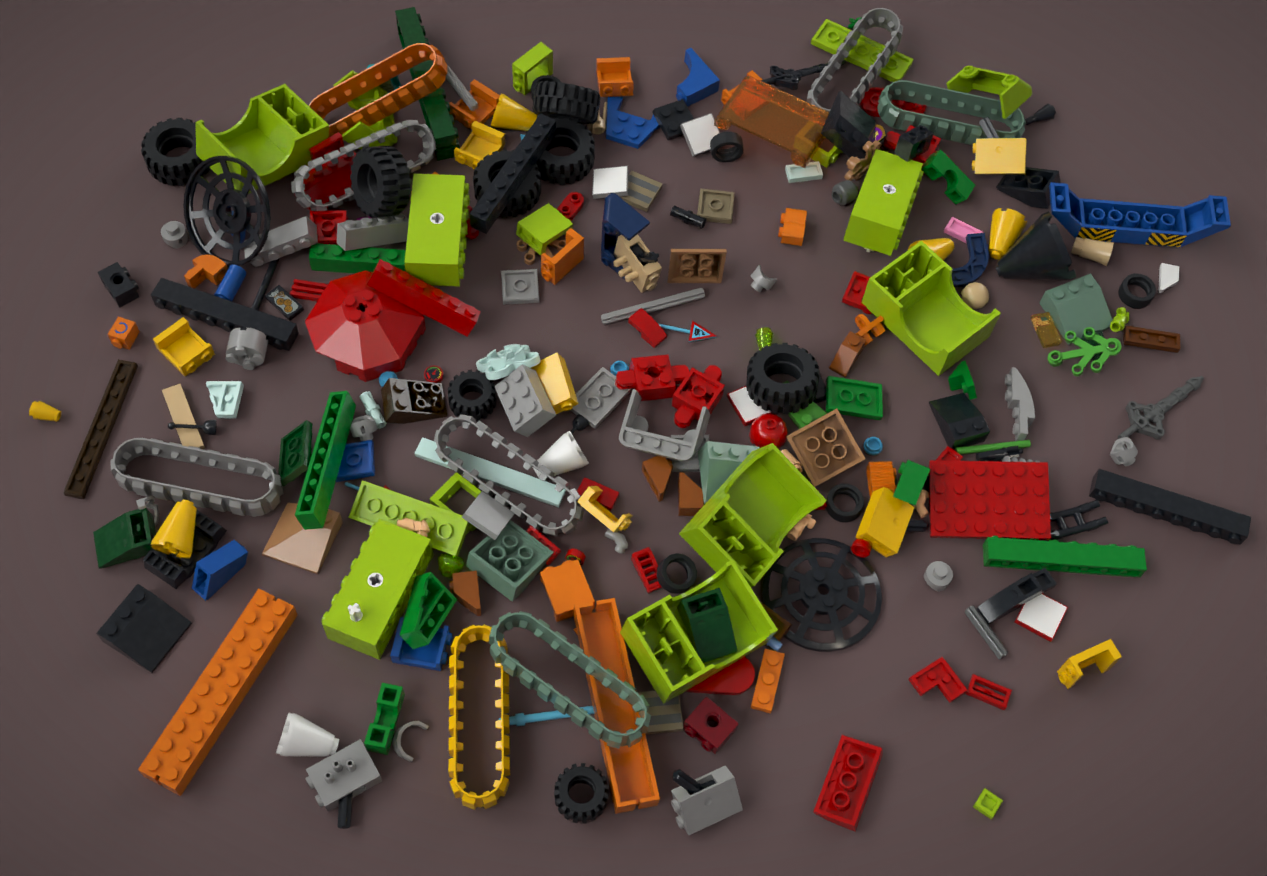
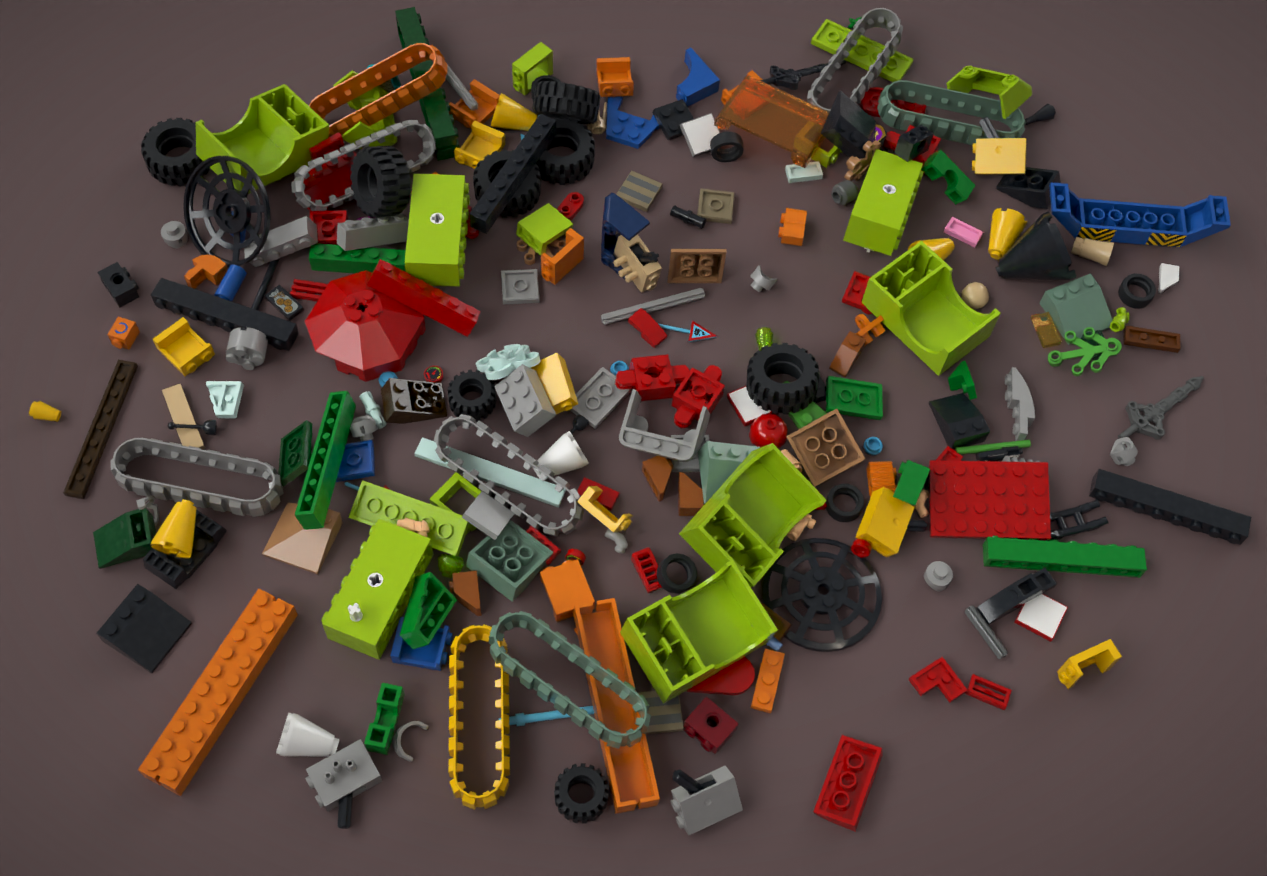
blue slope [192,540,248,601] -> none
white tile [592,166,628,199] -> none
dark green slope [677,588,738,663] -> none
dark blue plate [952,233,989,288] -> none
lime tile [973,788,1003,819] -> none

